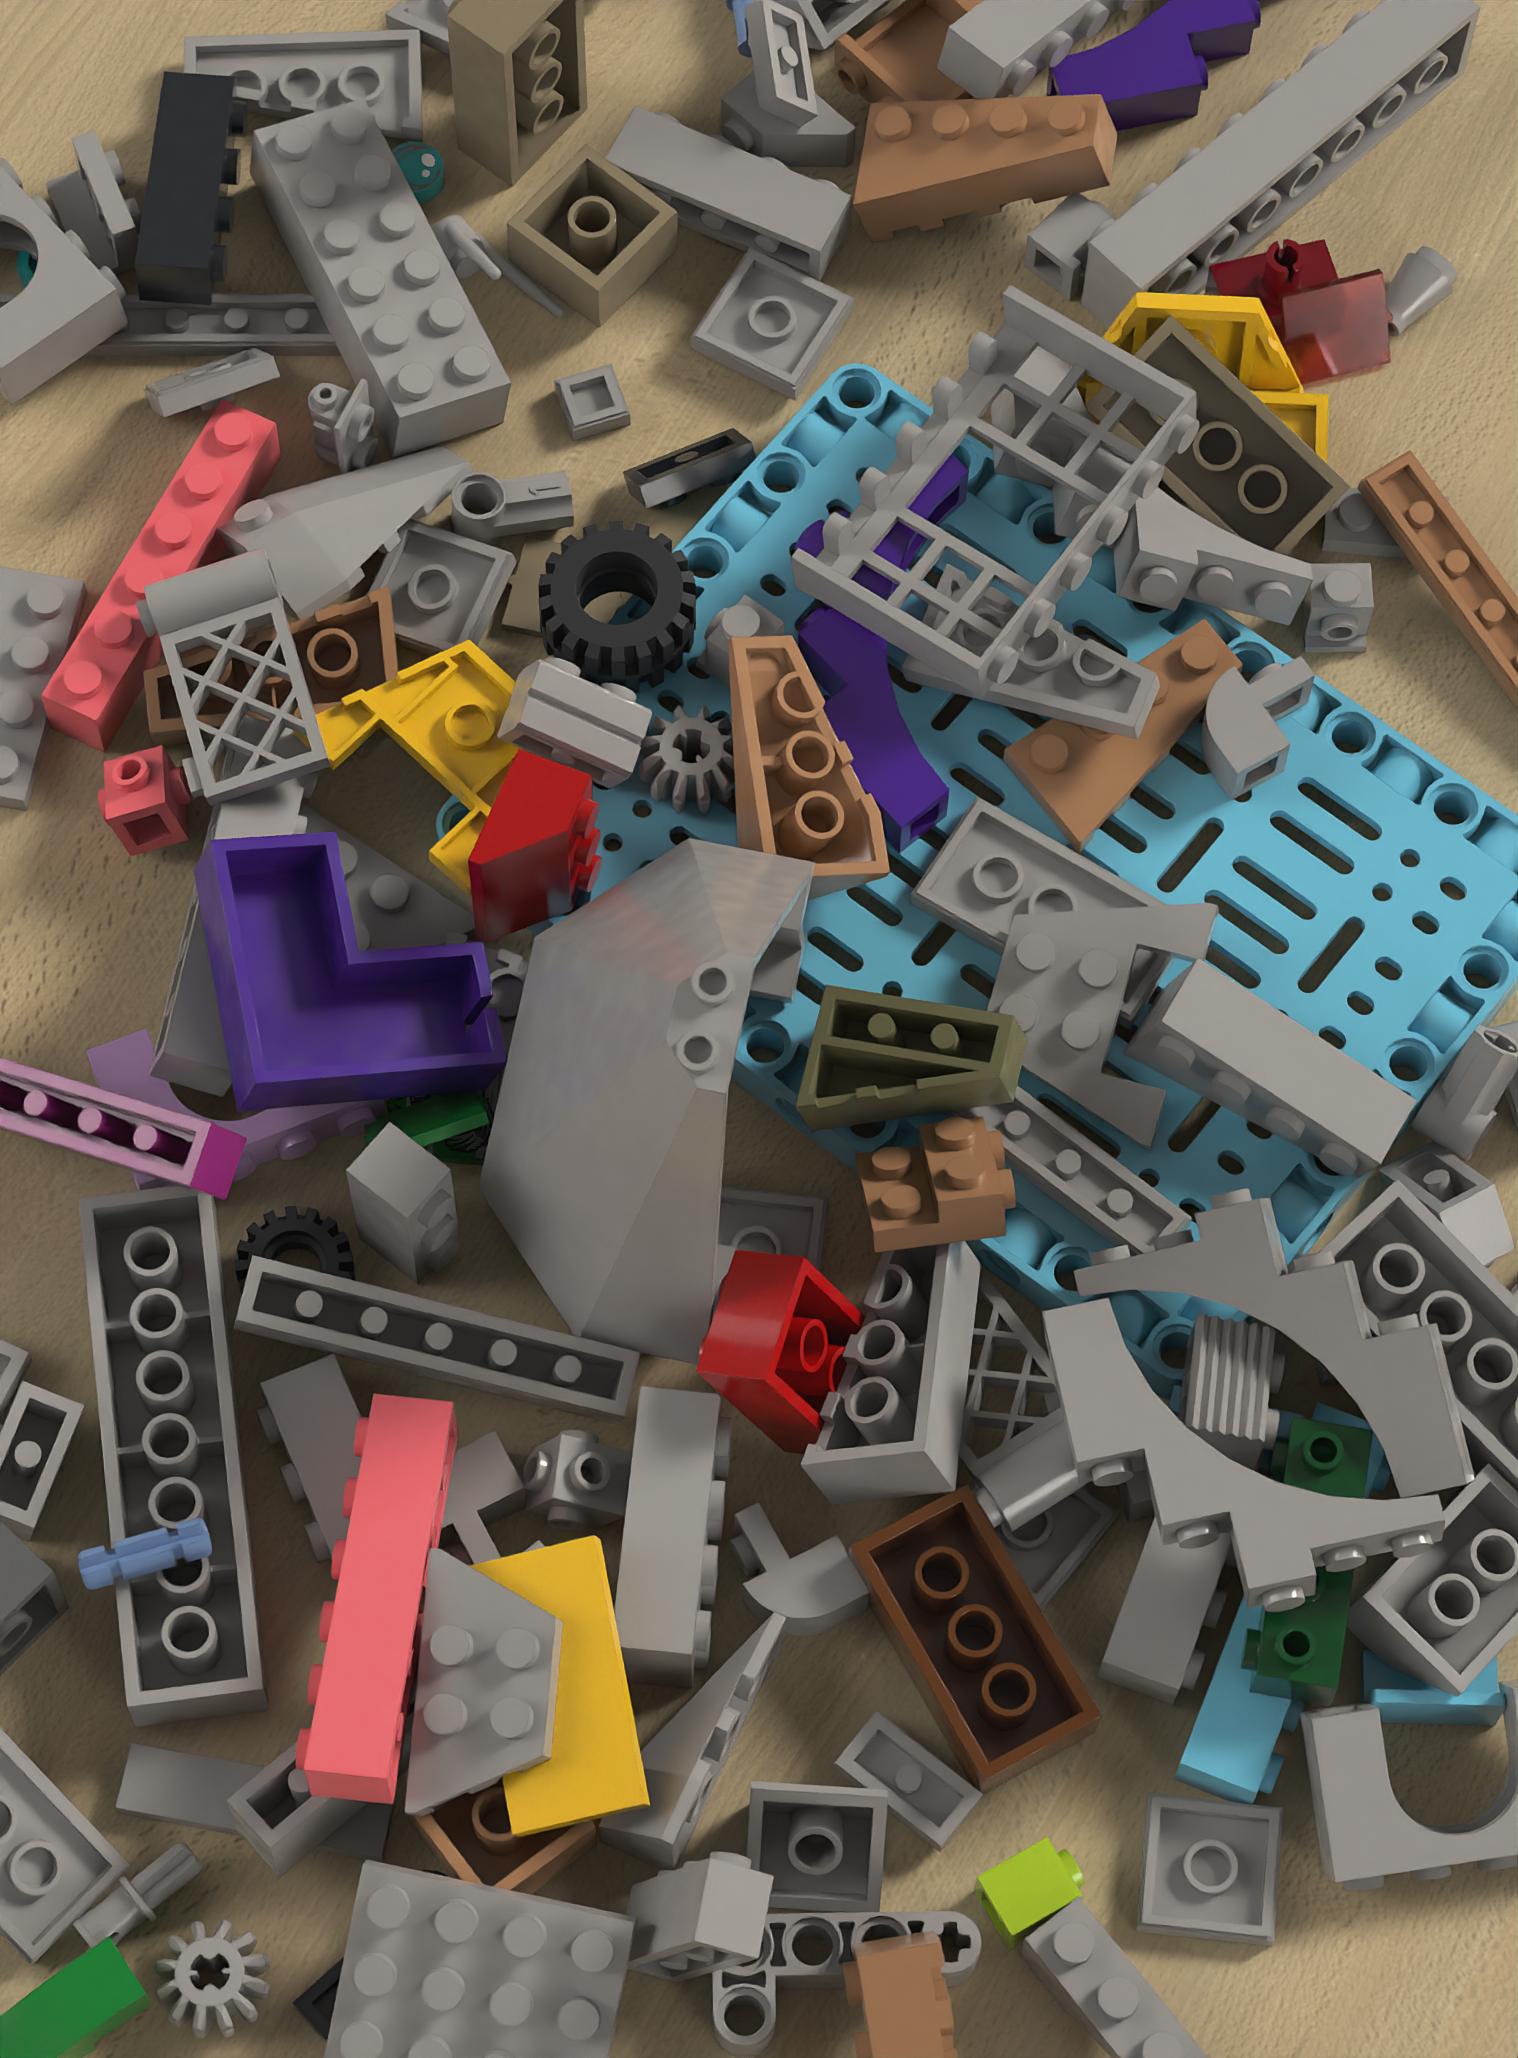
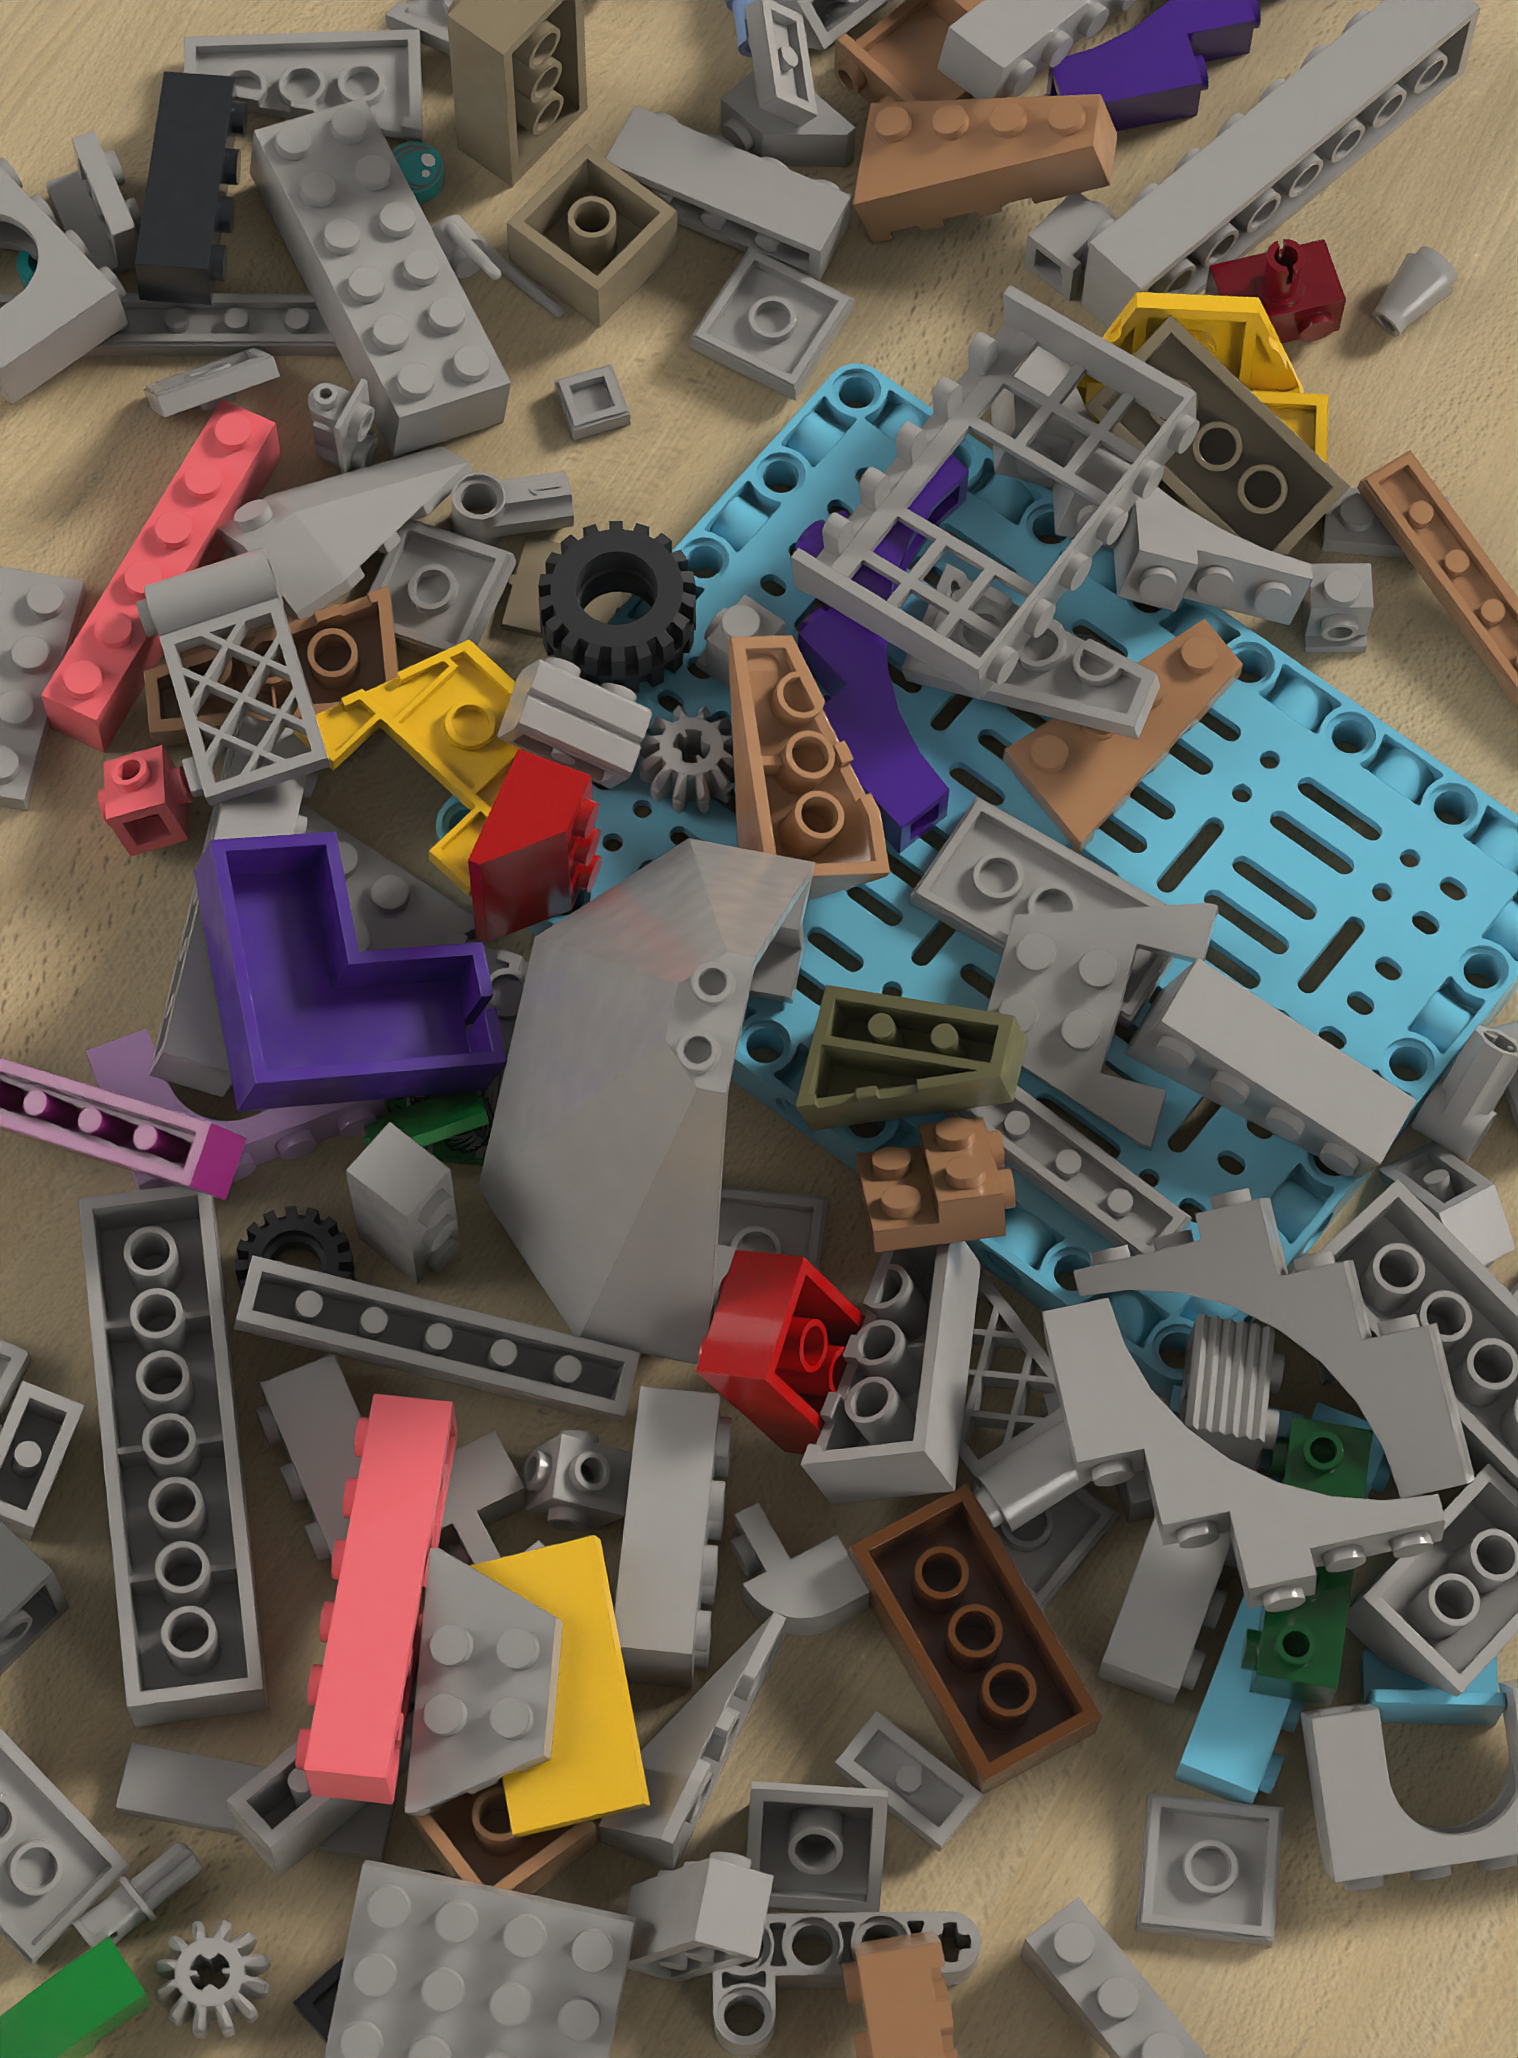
medium blue axle [78,1518,212,1590] -> none
black plate [623,428,756,509] -> none
lime brick [973,1837,1085,1950] -> none
light grey brick [1200,656,1315,800] -> none
clear red piece [1278,269,1393,385] -> none

